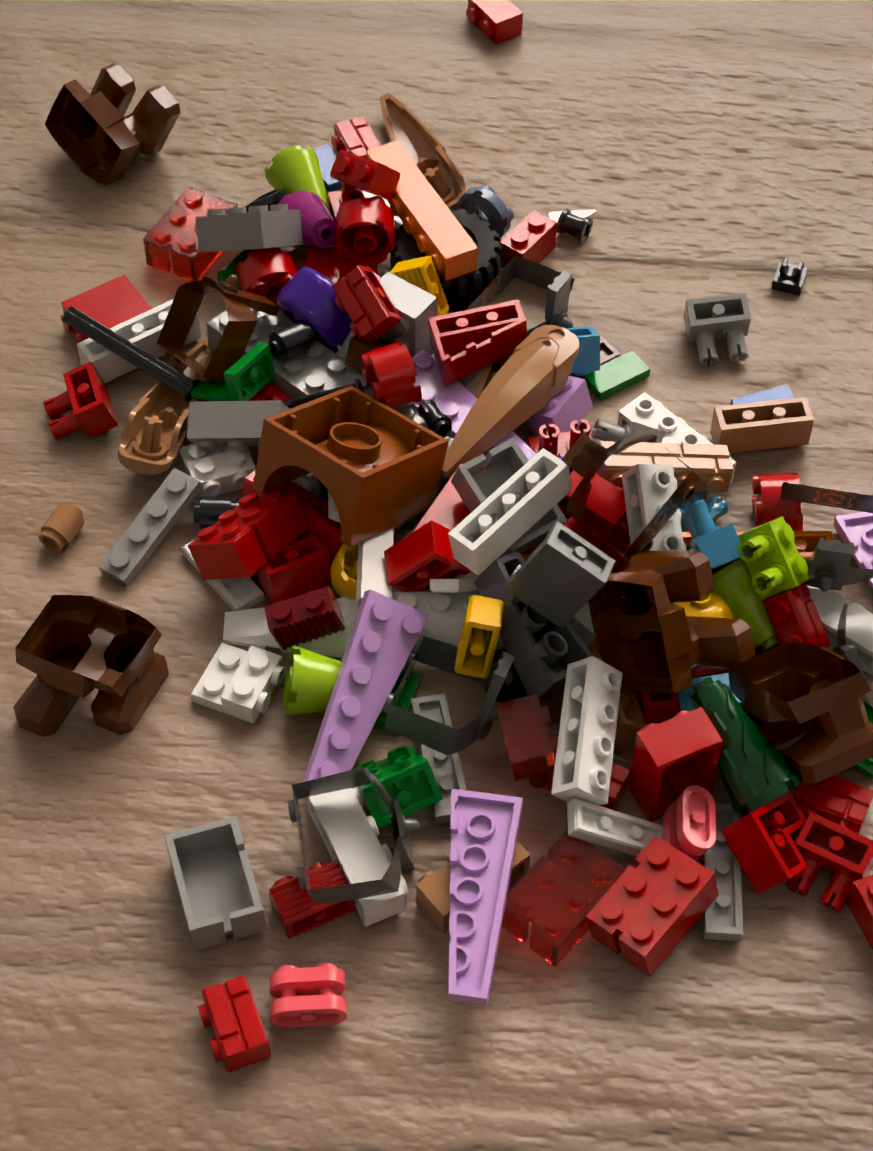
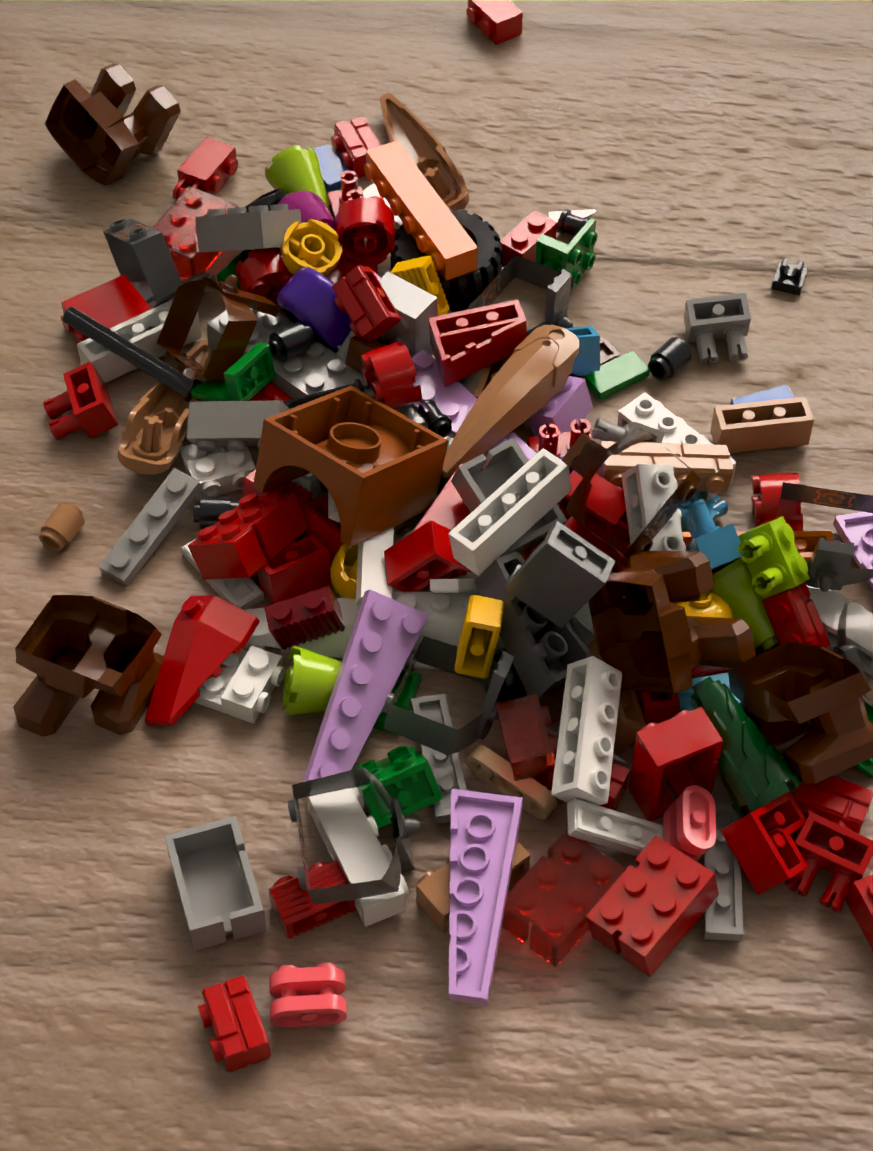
red brick [330,149,401,201] -> none
sand blue plate [458,184,514,239] -> none
none -> dark grey piece [103,219,216,309]
none -> red wedge [144,595,260,726]
none -> brick [172,137,238,206]
none -> yellow cylinder [281,219,342,277]
none -> tan beam [466,745,558,820]
none -> green bracket [535,218,598,288]
none -> black brick [648,337,692,380]

